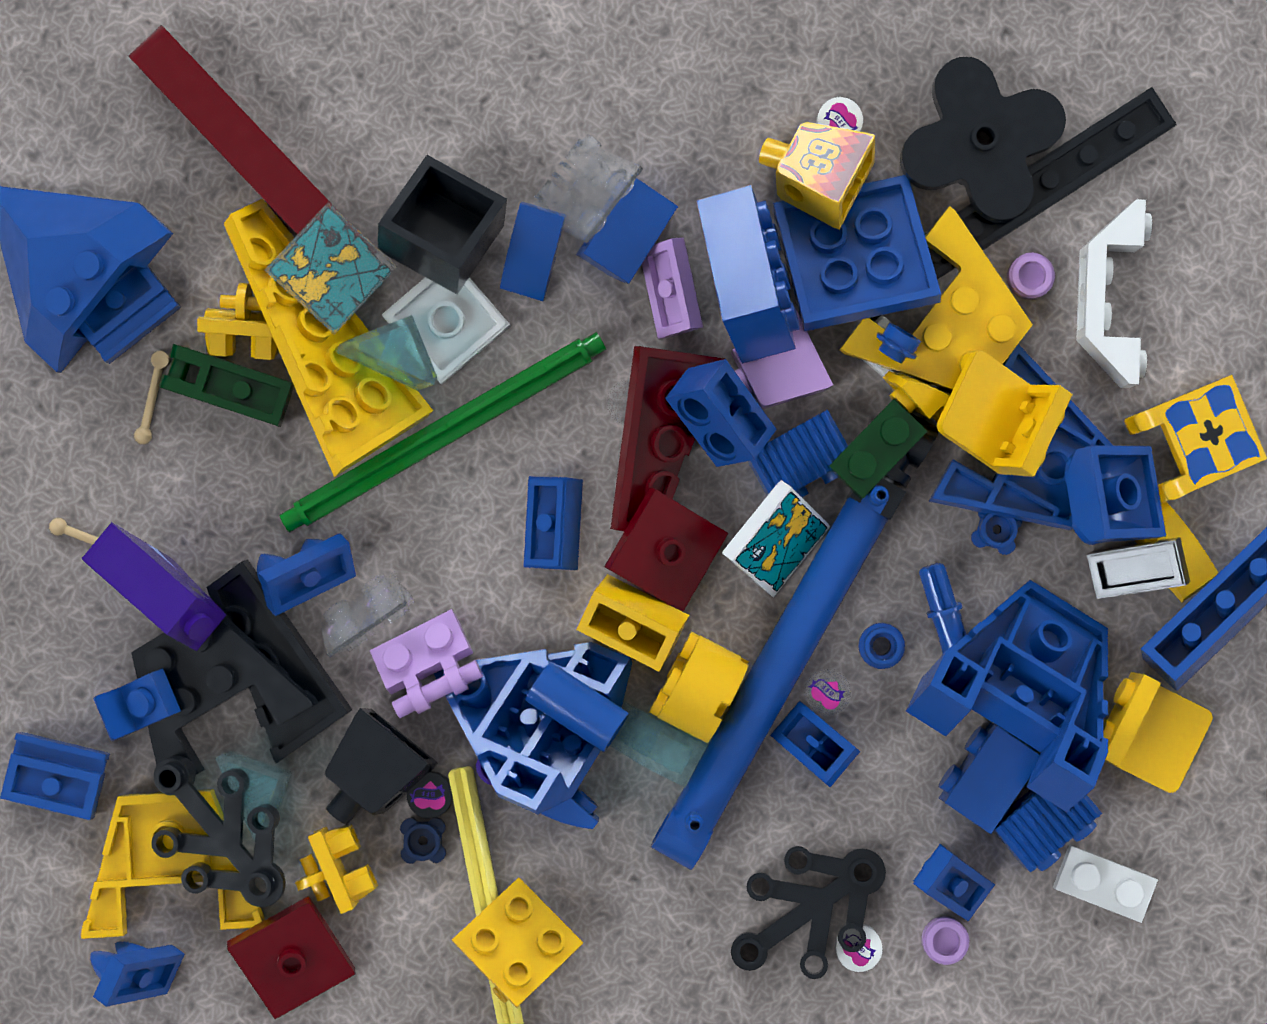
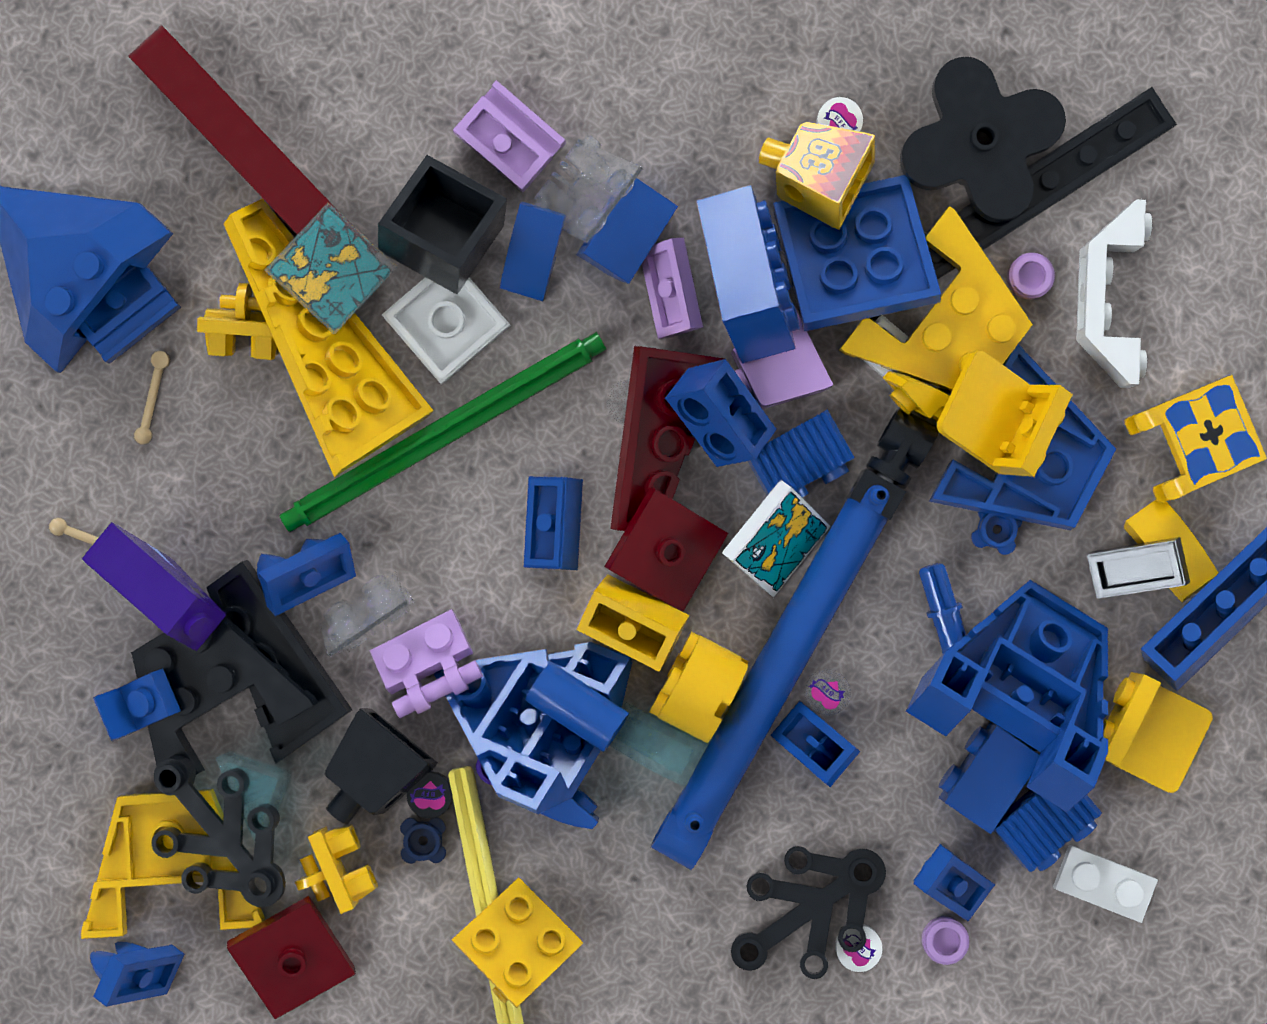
blue plate [0,732,110,820] -> none
dark green plate [159,344,294,427] -> none
clear light blue slope [336,315,437,391] -> none
dark green plate [828,399,927,499] -> none
blue plate [858,623,905,669] -> none
blue plate [876,323,921,363] -> none
blue slope [1064,446,1166,545] -> none
none -> lavender plate [453,80,566,193]

